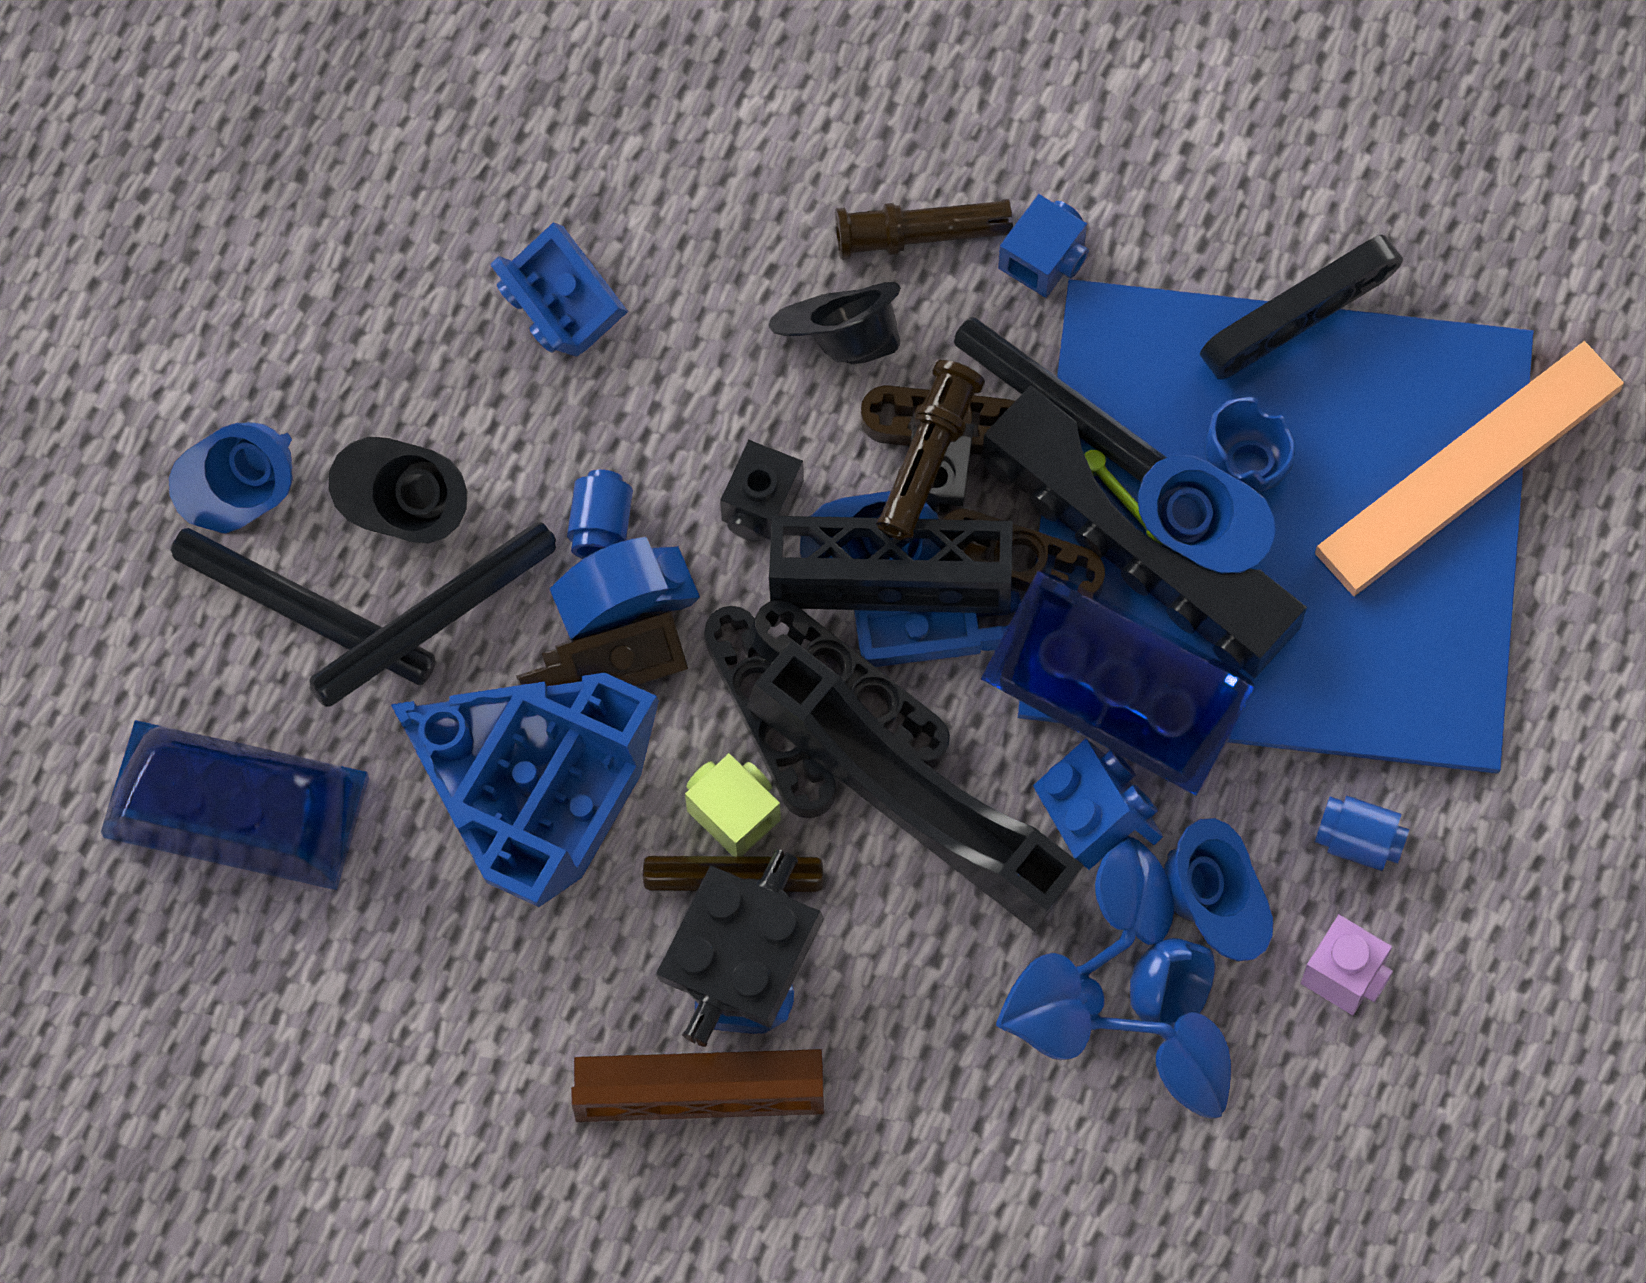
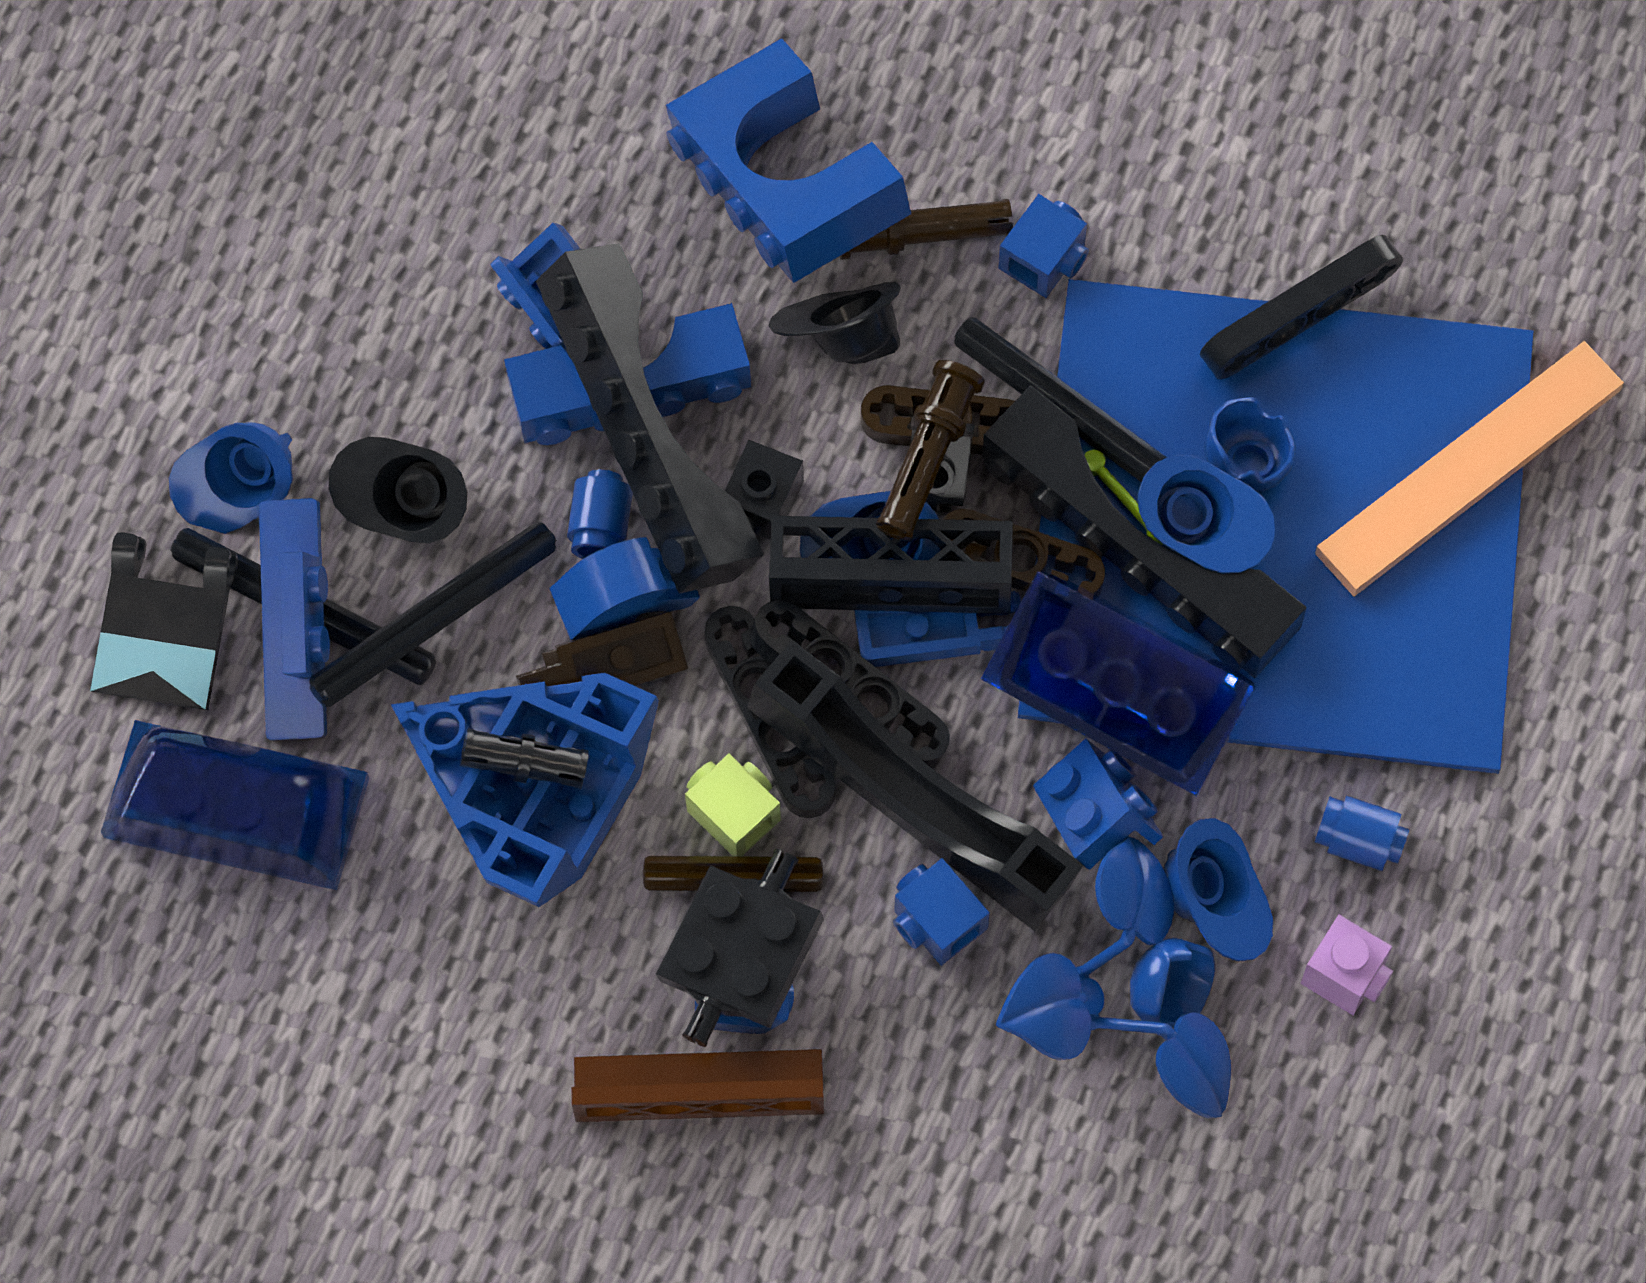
none -> black flag [90,532,238,711]
none -> blue bracket [259,498,330,741]
none -> black pin [460,728,588,789]
none -> blue arch [504,303,751,445]
none -> black arch [536,243,764,594]
none -> blue arch [665,38,911,283]
none -> blue brick [893,858,990,966]

